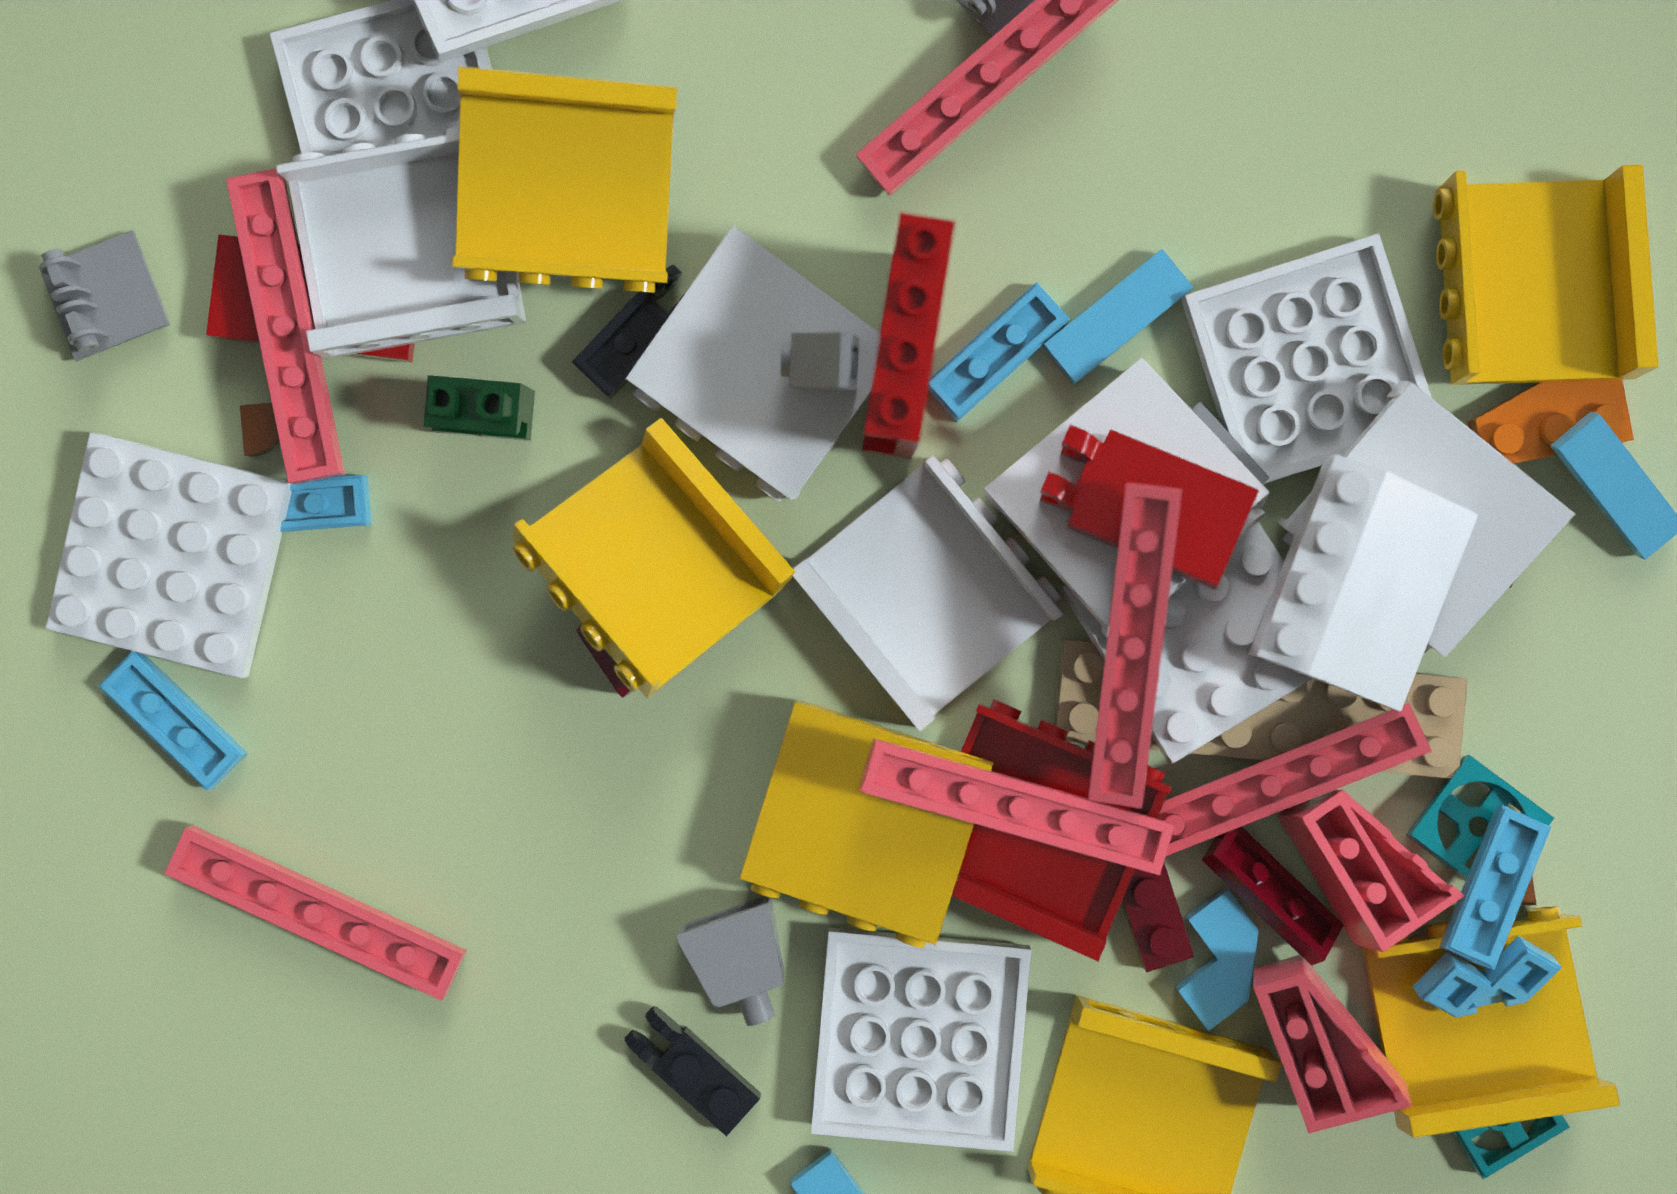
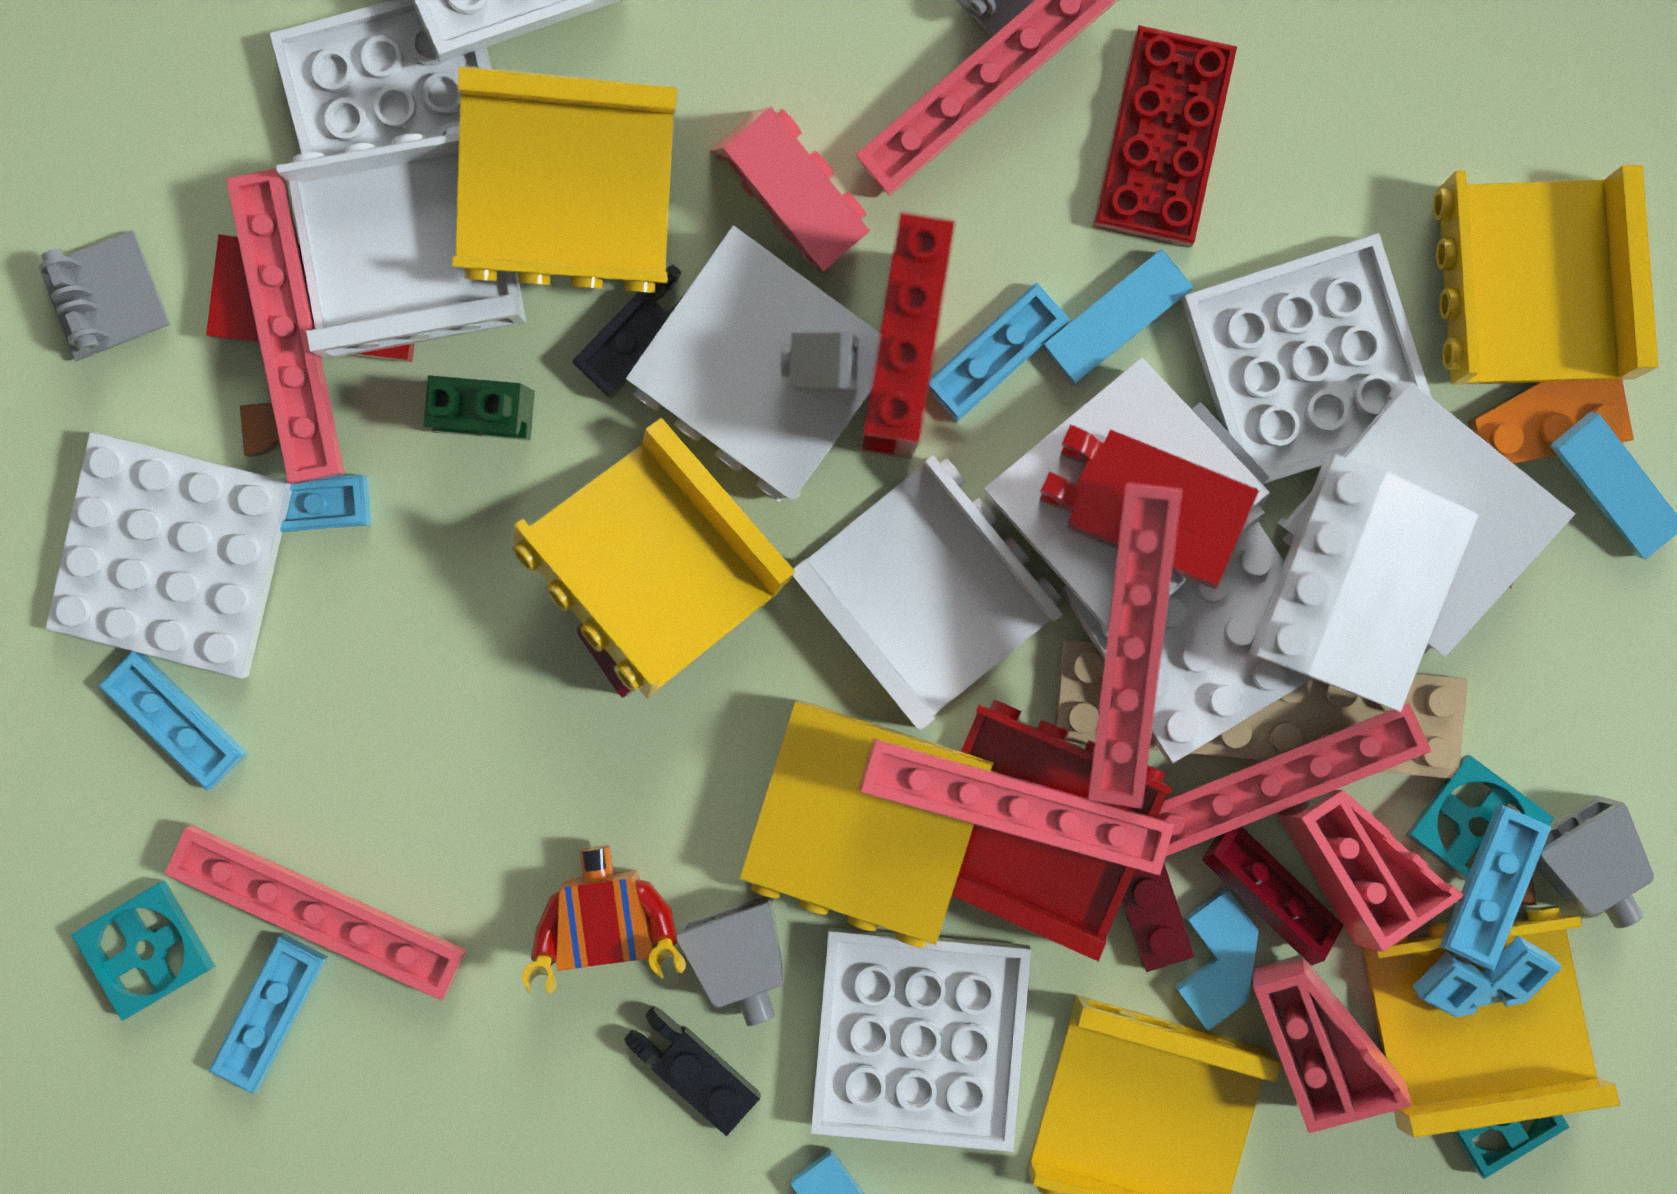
none -> teal piece [71,880,215,1021]
none -> medium azure tile [208,933,328,1094]
none -> torso [522,845,686,994]
none -> coral wedge [710,106,870,271]
none -> red tile [1093,25,1237,248]
none -> light grey torso [1536,796,1654,928]

